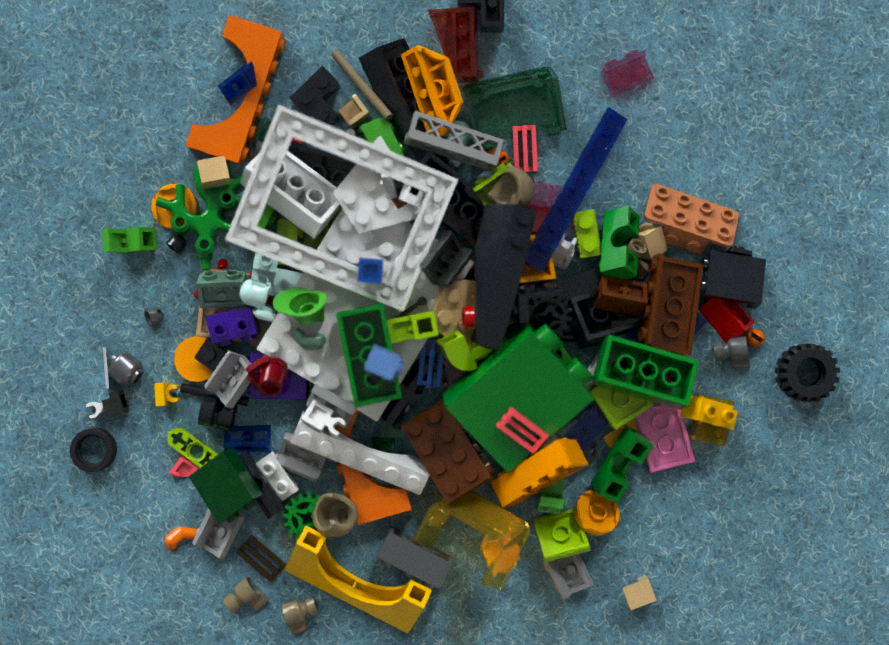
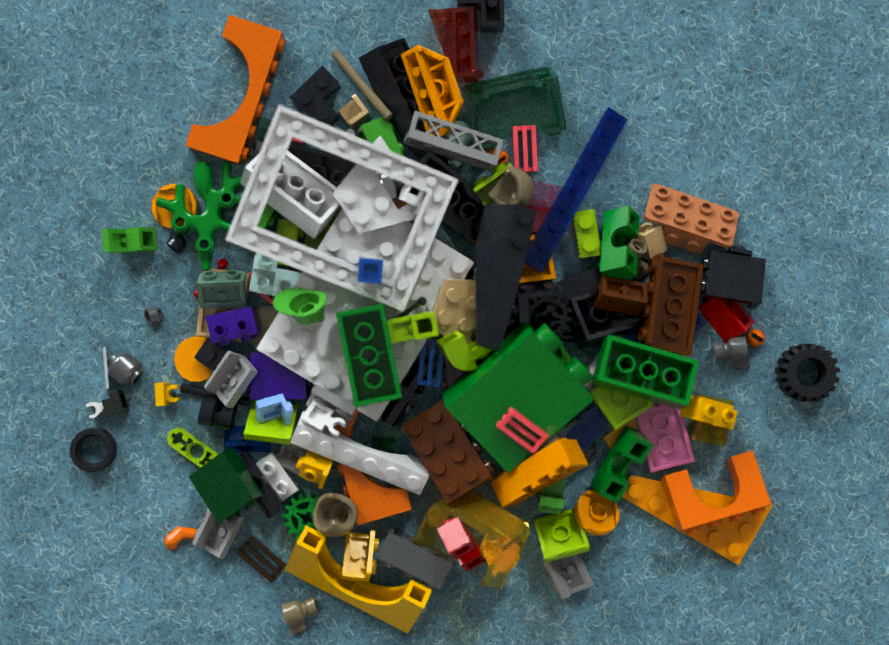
coral tile [169,455,200,477] -> none
tan panel [197,156,230,189] -> none
clear blue slope [218,61,257,105] -> none
dark tan piece [223,576,269,613] -> none
light aqua piece [240,279,276,322] -> none
dark red piece [246,355,289,396] -> none
sand green arm [290,327,326,350] -> none
medium blue brick [364,344,404,381] -> none
pearl dark grey bracket [419,231,474,288] -> none
red tile [462,306,475,330] -> none
white plate [551,233,577,270] -> none
clear pink bracket [600,50,654,97] -> none
tan panel [622,575,657,610] -> none
none -> lime tile [244,399,298,445]
none -> light blue bracket [256,394,293,425]
none -> yellow brick [295,450,334,489]
none -> yellow bracket [341,530,379,582]
none -> red arch [437,517,487,572]
none -> light orange wing [622,475,773,565]
none -> orange arch [661,451,771,535]

